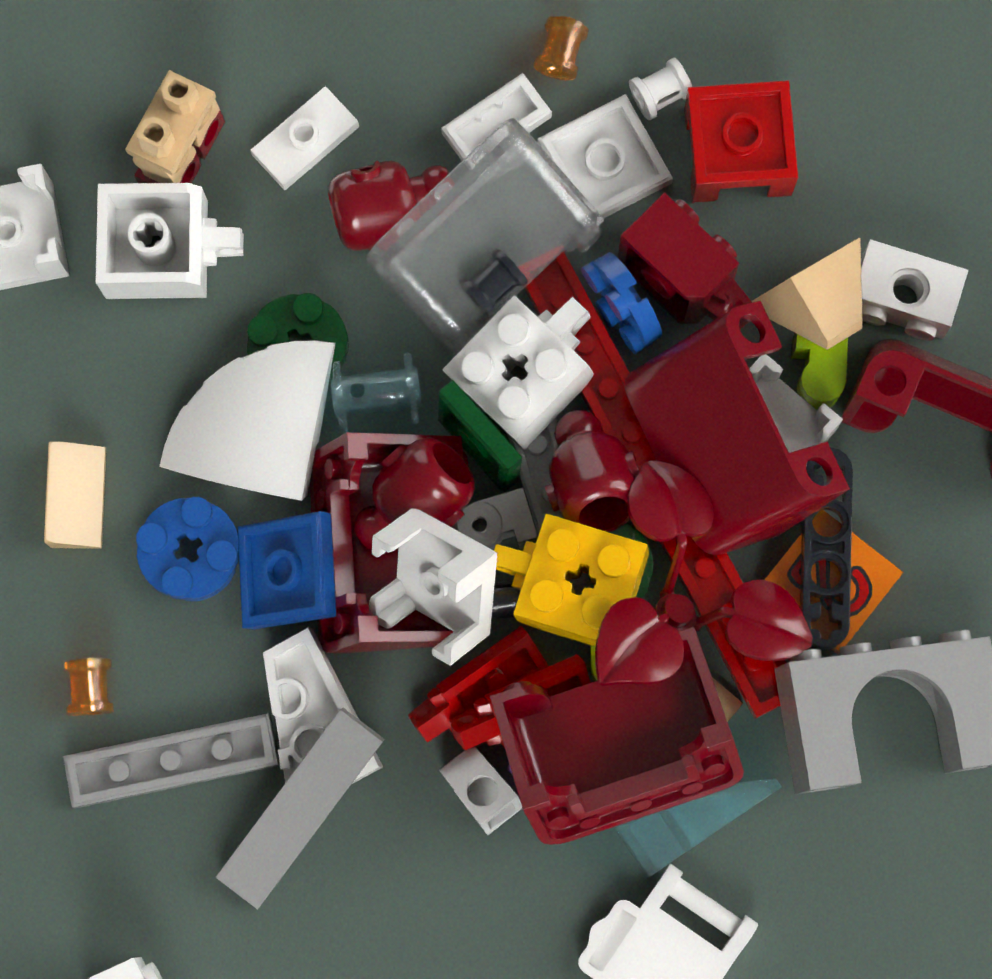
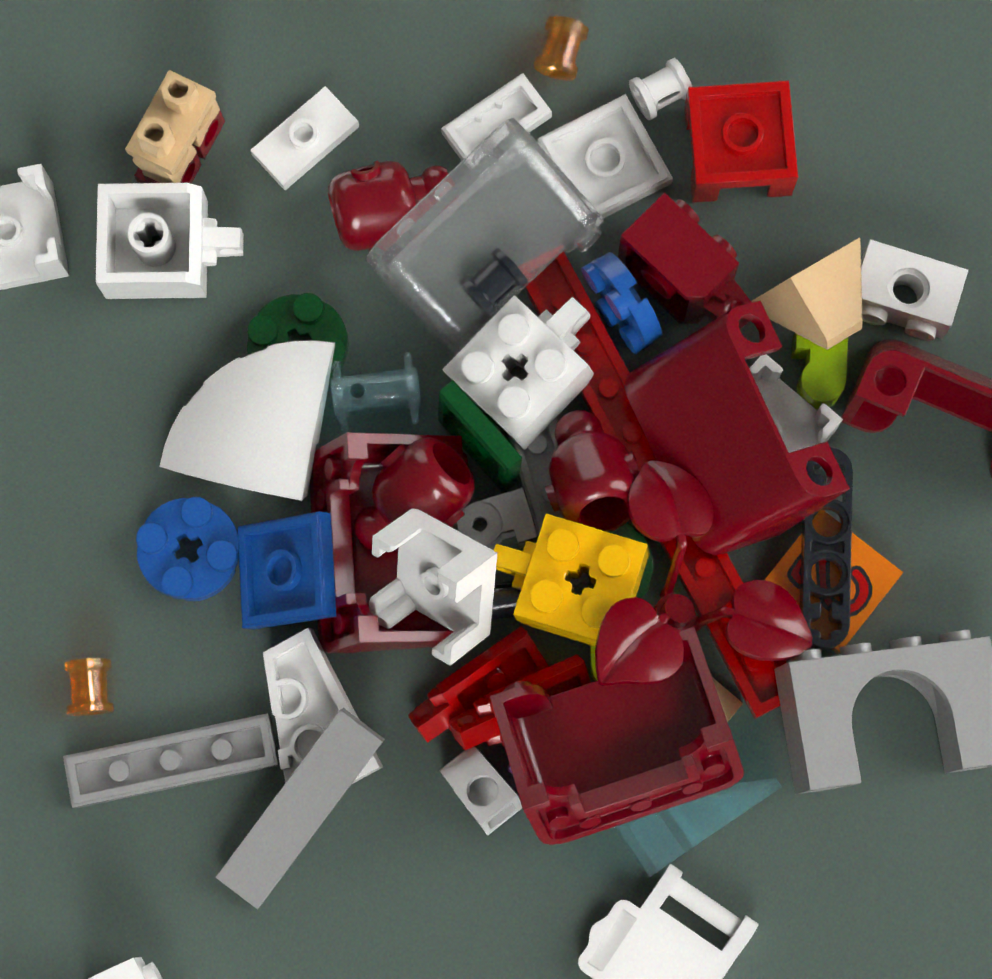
slope [44,441,106,549] -> none

